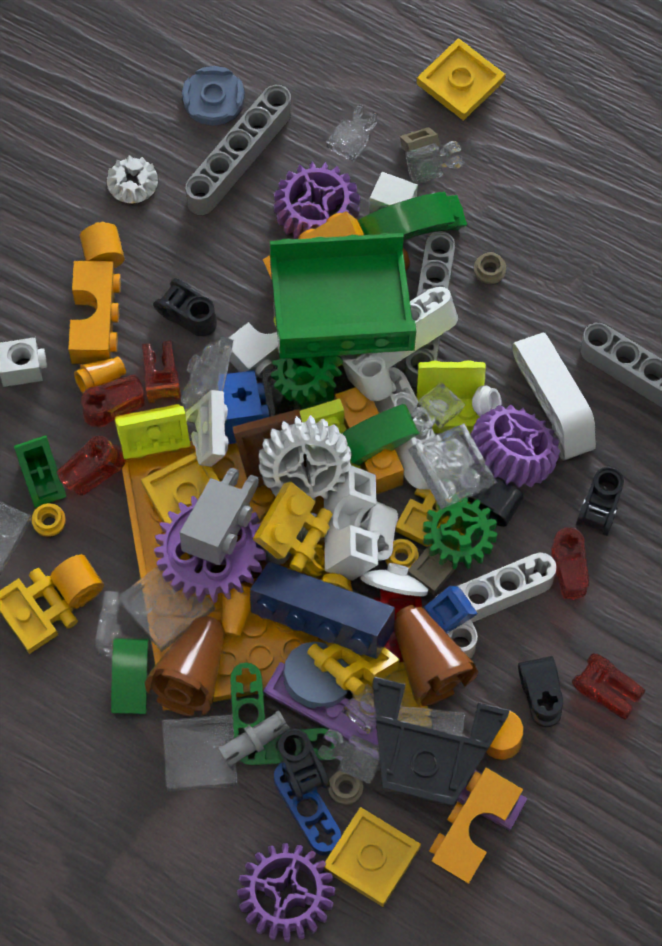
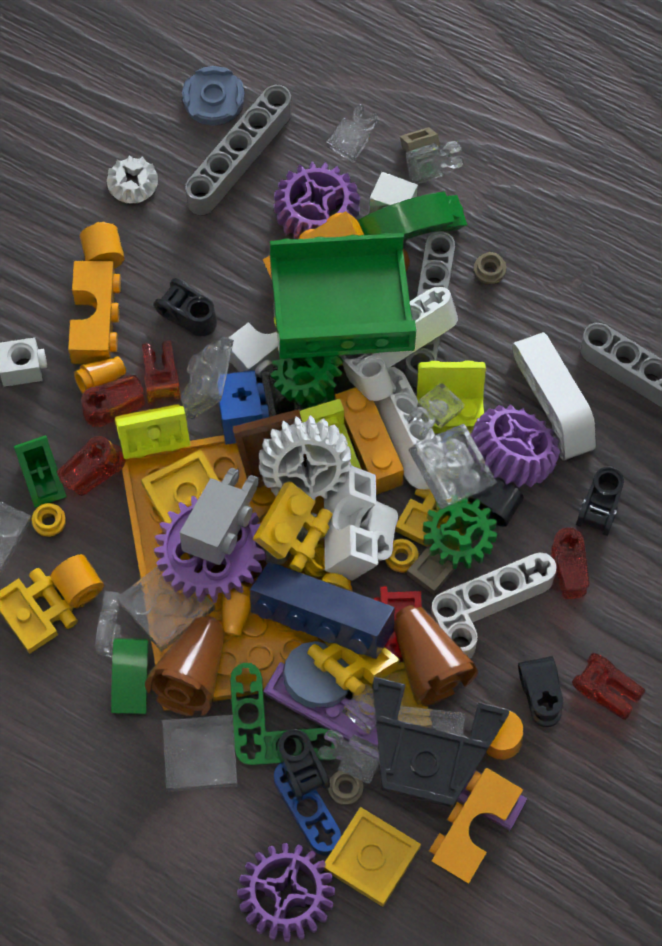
white wing [186,390,228,467] -> none
light grey pin [218,710,290,767] -> none
green slope [342,404,419,466] -> none
white dish [360,563,428,596] -> none
yellow plate [417,38,506,121] -> none
blue slope [424,586,478,633] -> none
white plate [472,386,501,417] -> none

